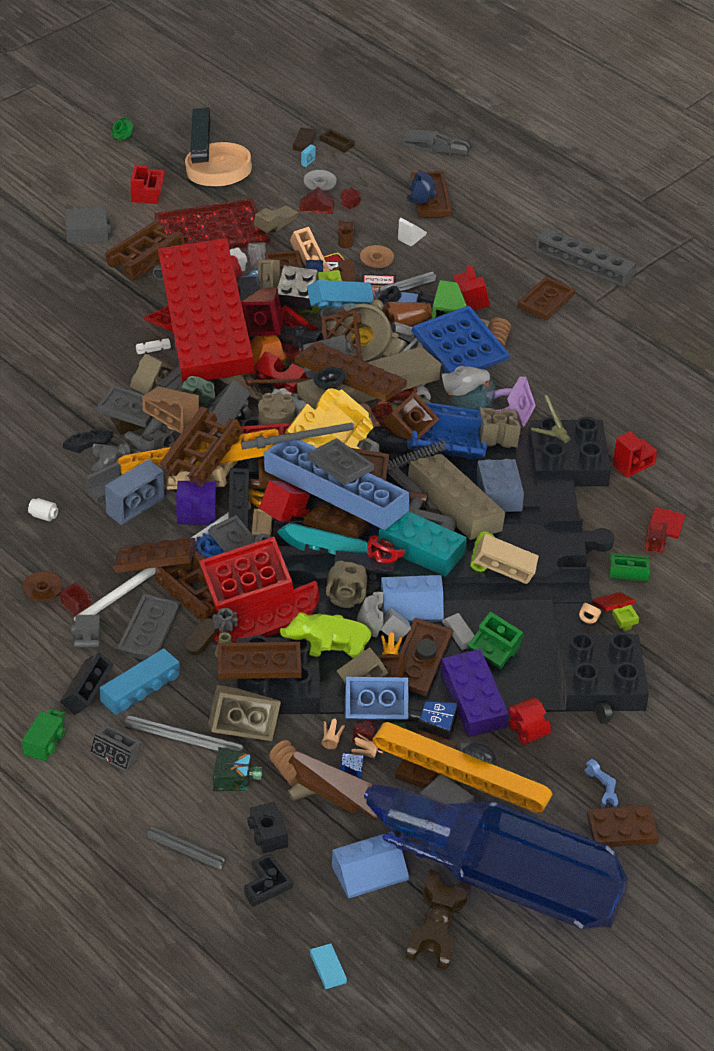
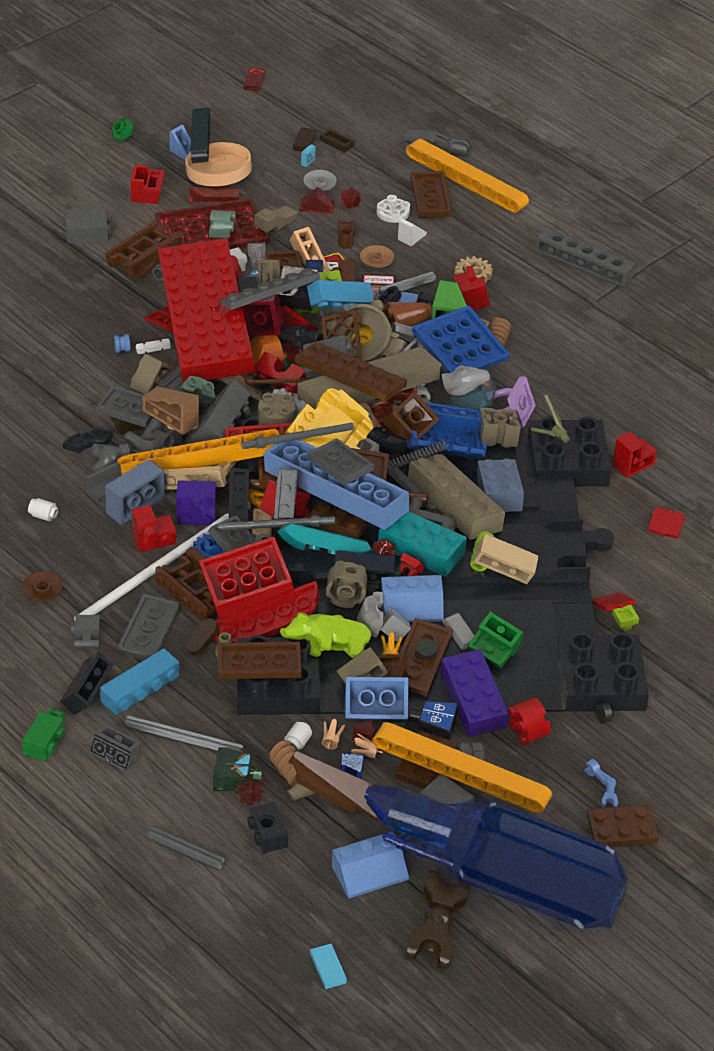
clear red window [60,582,91,616] -> none
reddish brown plate [113,537,196,573] -> none
reddish brown fence [160,406,242,487] -> none
dark tan slope [208,685,281,741] -> none
dark grey gear [213,608,238,633] -> none
black brick [244,853,293,907] -> none
black hat [313,367,345,390] -> none
red helmet [366,535,405,563] -> none
dark blue cylinder [407,170,437,204] -> none
black hat [462,743,497,765] -> none
reddish brown plate [517,276,575,321] -> none
light nougat tile [579,603,601,624] -> none
green brick [609,553,650,582] -> none
clear red brick [645,521,667,553] -> none
none -> medium blue wheel [114,334,130,353]
none -> red brick [132,505,176,552]
none -> medium blue slope [169,124,191,160]
none -> clear red tile [189,187,239,202]
none -> sand green cylinder [209,210,236,238]
none -> dark grey bar [218,515,336,531]
none -> dark grey plate [221,268,320,310]
none -> clear red gear [235,779,264,806]
none -> clear red tile [244,67,265,91]
none -> tile [274,468,298,520]
none -> white brick [284,722,312,751]
none -> white tile [377,195,410,223]
none -> red tile [399,553,425,576]
none -> light orange beam [406,139,529,213]
none -> tan gear [455,256,492,284]

